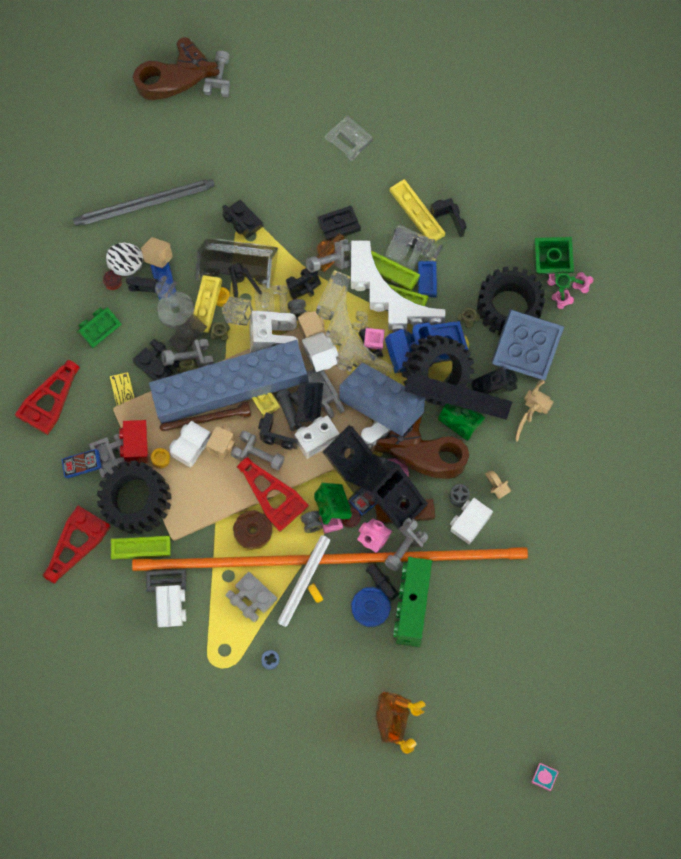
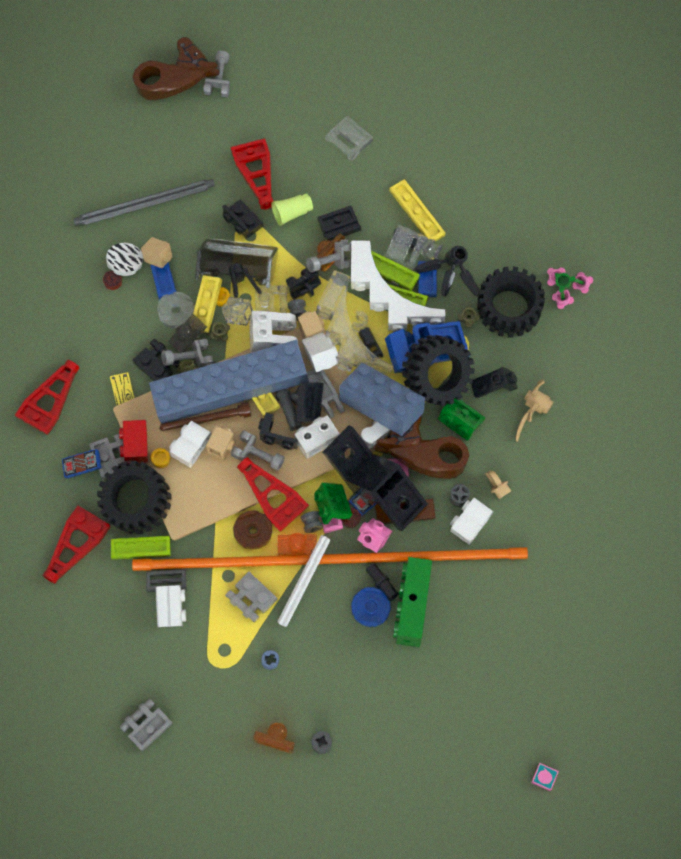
green bracket [76,307,122,348] -> none
piece [126,276,177,299] -> none
yellow tile [308,583,324,603] -> none
bright pink tile [364,328,385,350] -> none
clear orange torso [376,692,426,754] -> none
light grey bar [384,518,428,571] -> none
black tile [404,372,512,420] -> none
black bracket [430,198,467,237] -> none
sand blue plate [491,309,564,380] -> none
green slope [533,237,574,274] -> none
none -> light grey plate [119,699,173,752]
none -> red plate [231,138,273,210]
none -> clear orange tile [253,722,295,754]
none -> yellowish green plant [271,194,313,226]
none -> clear orange tile [278,533,317,556]
none -> dark grey wheel [311,731,332,754]
none -> black plant [415,246,479,297]

